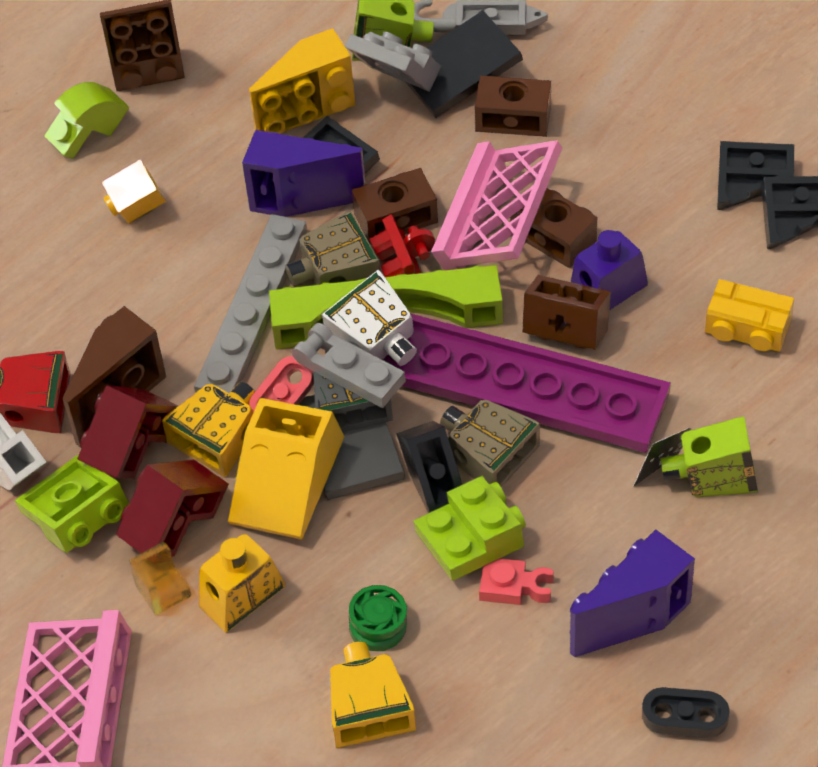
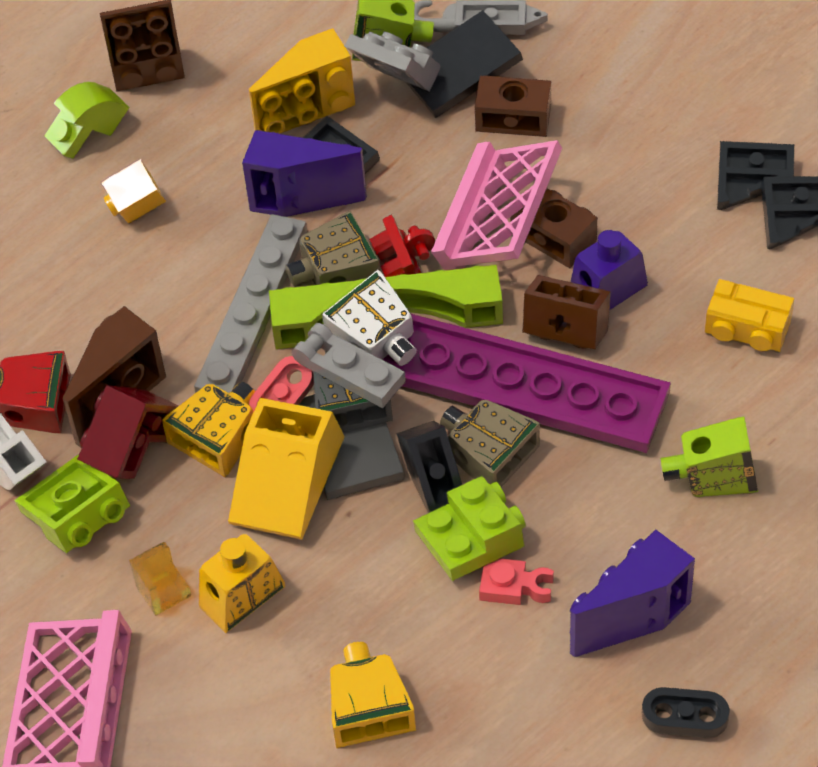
dark red brick [116,459,229,560] -> none
green wheel [349,585,407,651] -> none
reddish brown brick [352,168,438,245] -> none
black sticker [633,427,691,487] -> none

